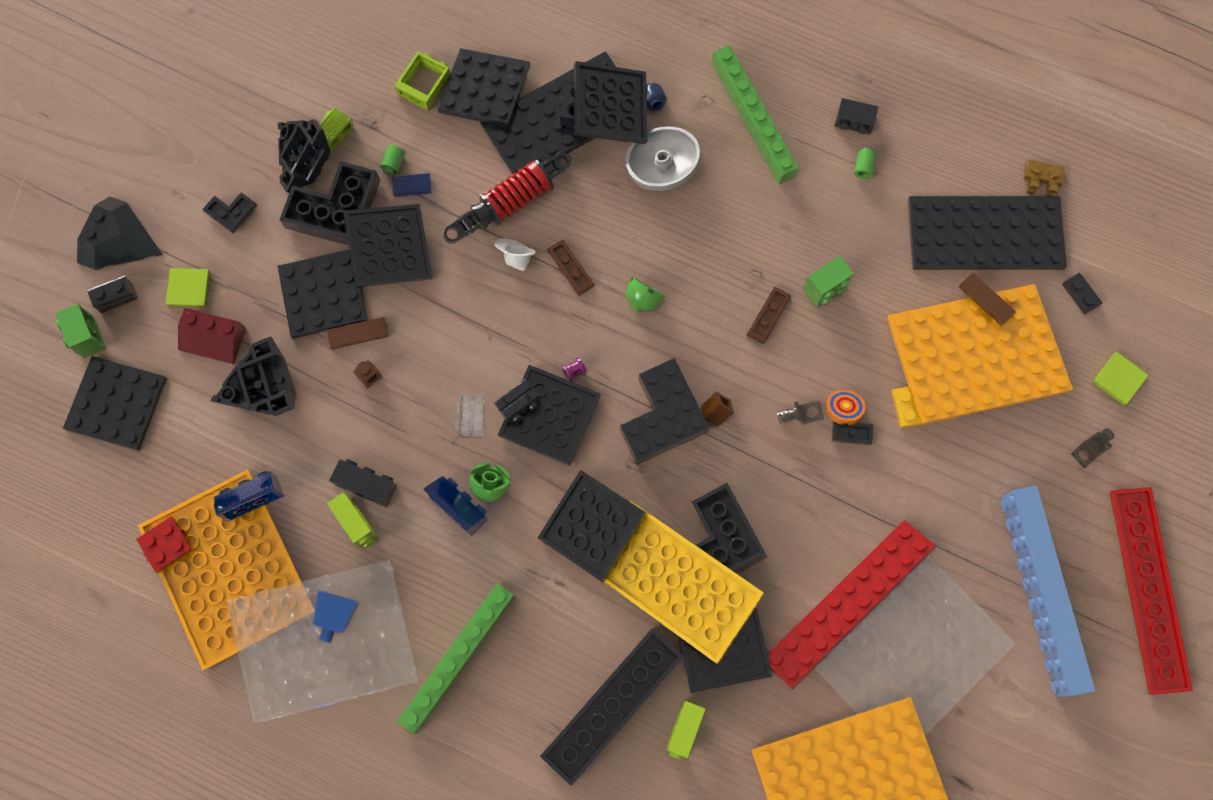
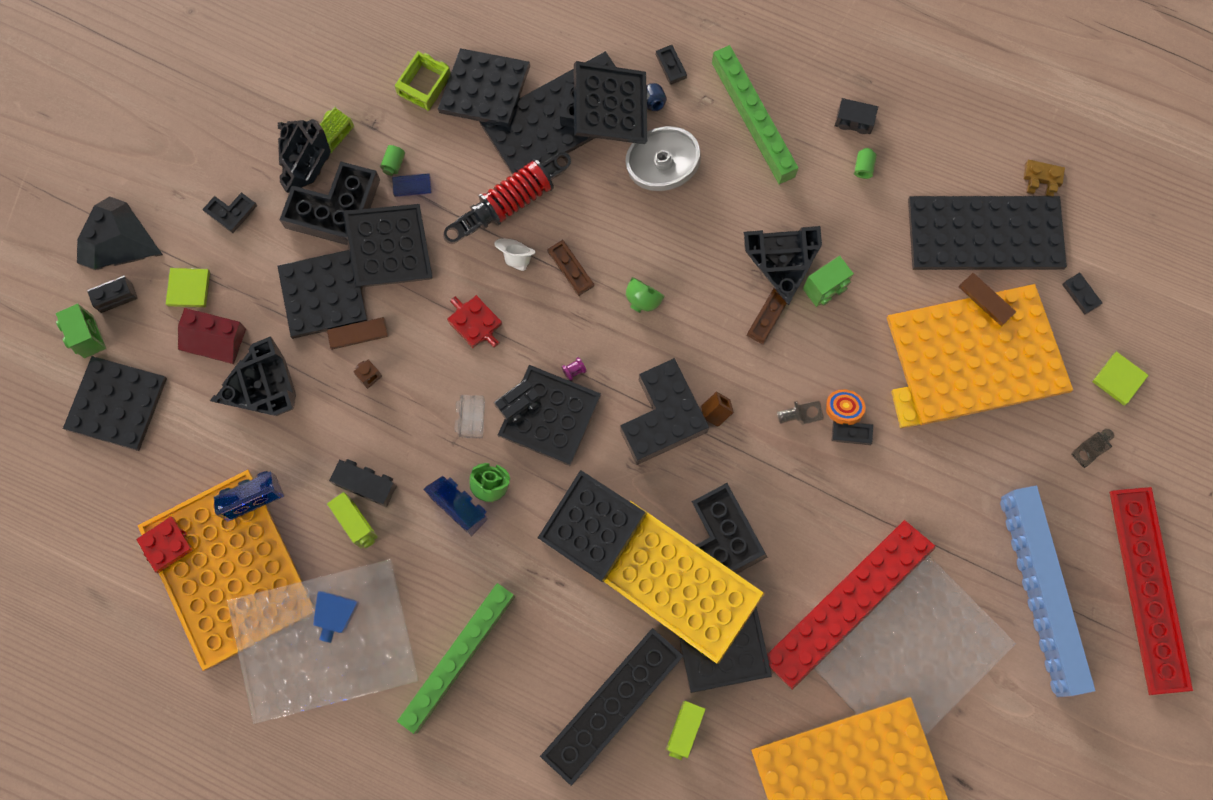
none -> red plate [447,295,502,348]
none -> black plate [655,45,687,85]
none -> black wedge [743,226,822,305]

